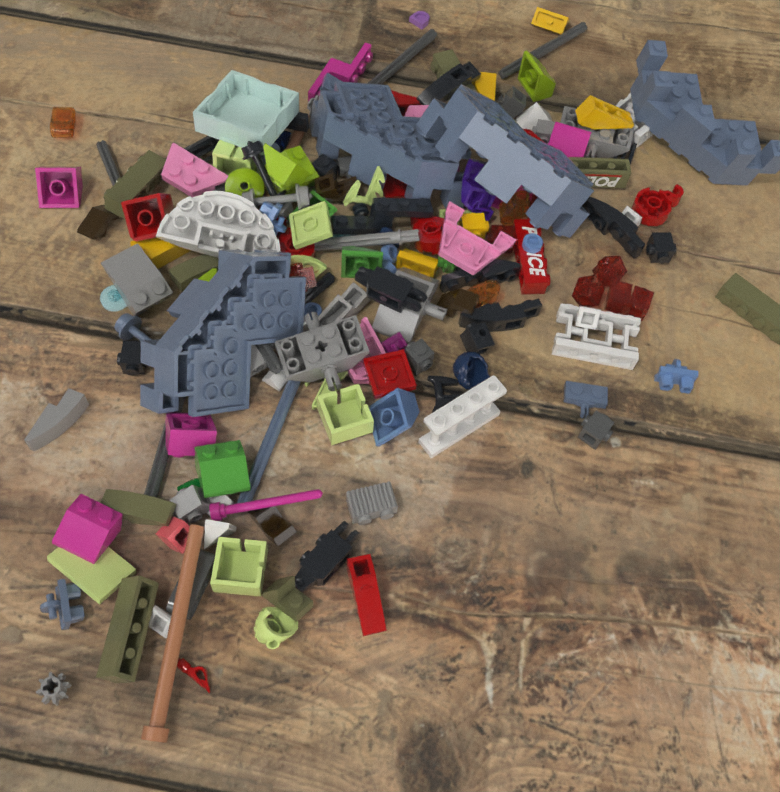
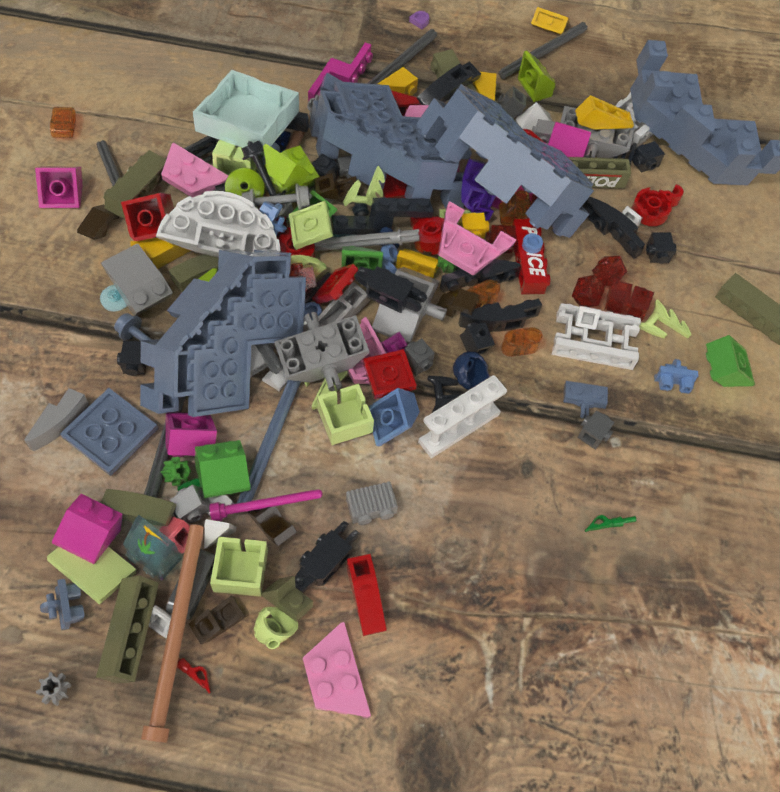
none -> sand blue plate [60,388,159,476]
none -> clear light blue slope [123,515,182,580]
none -> bright green gear [161,457,191,486]
none -> dark brown slope [188,595,246,645]
none -> bright pink wing [303,622,371,718]
none -> red plate [311,264,358,304]
none -> yellow slope [378,67,418,96]
none -> clear orange beam [501,327,543,357]
none -> green hand [585,515,637,532]
none -> black brick [632,141,665,173]
none -> yellowish green piece [639,299,691,338]
none -> bright green slope [706,335,755,387]

